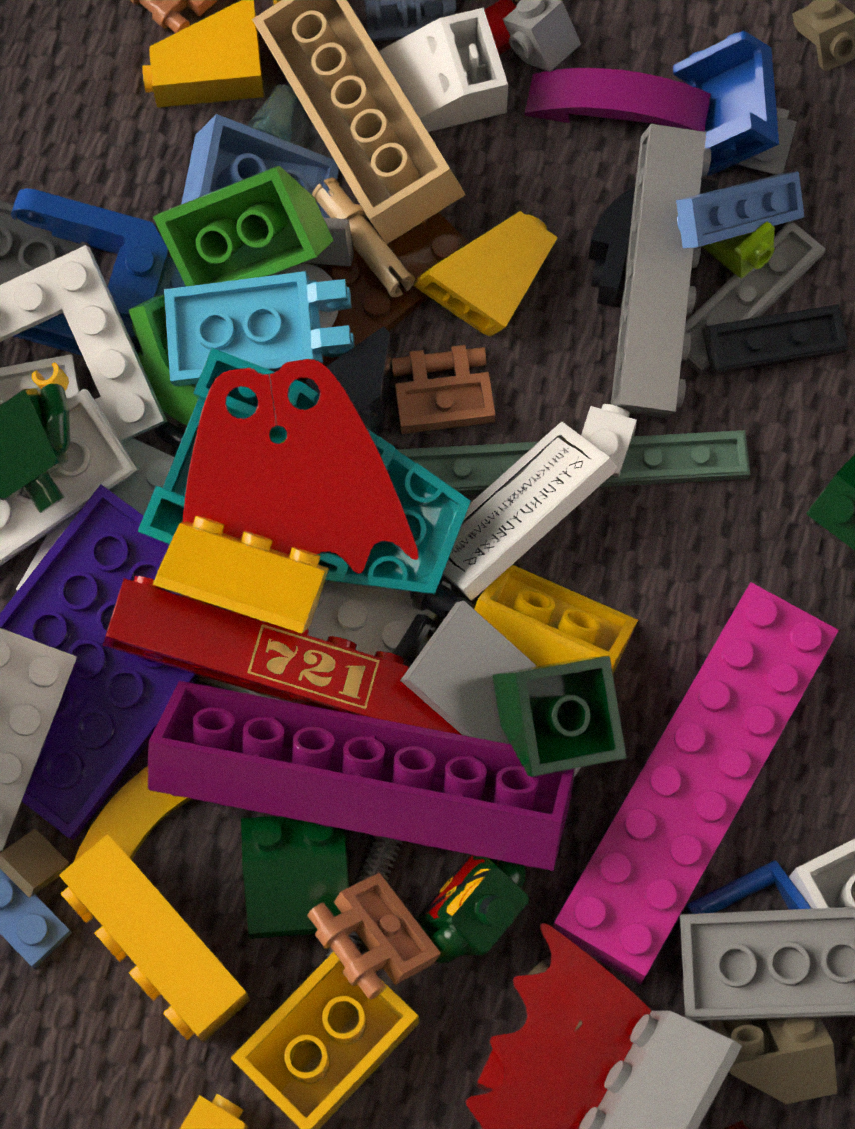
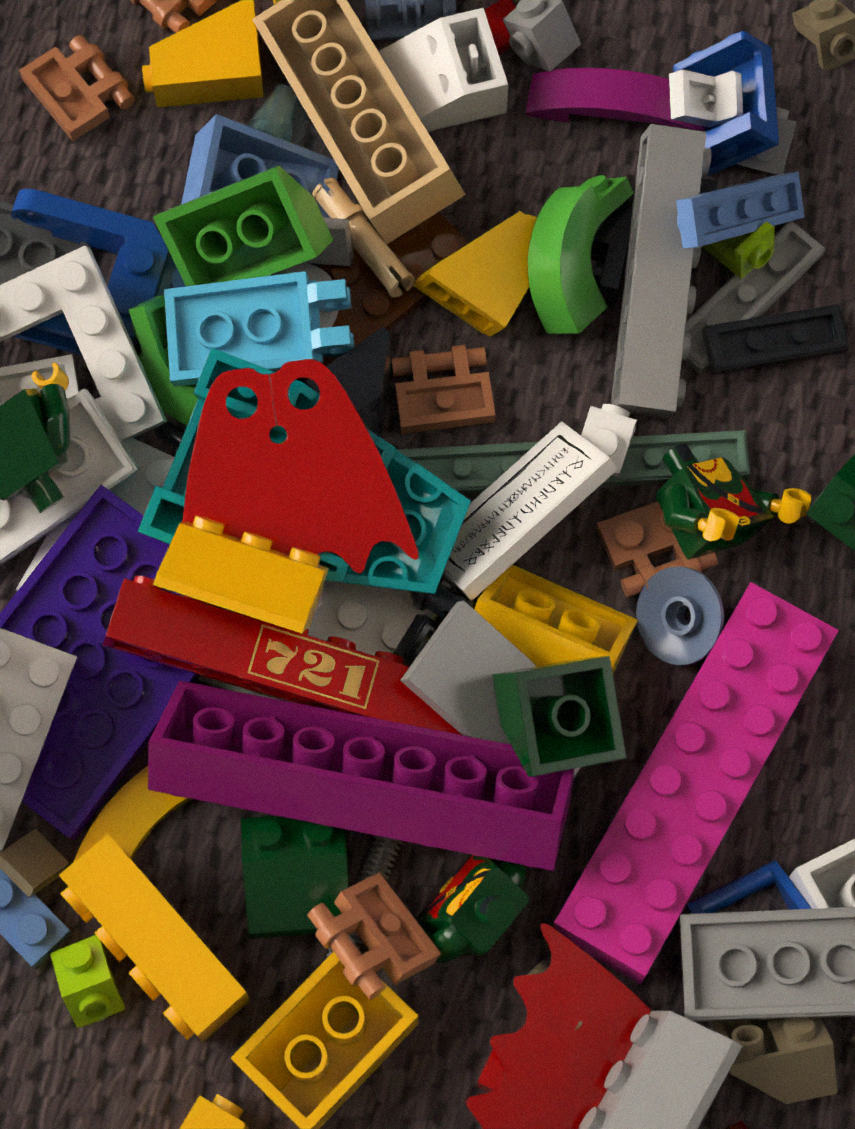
none -> nougat plate [19,35,135,142]
none -> lime bracket [50,935,125,1028]
none -> bright green arch [528,175,634,334]
none -> nougat plate [596,501,718,598]
none -> sand blue dish [636,566,724,665]
none -> torso [656,443,812,560]
none -> white bracket [669,69,743,127]

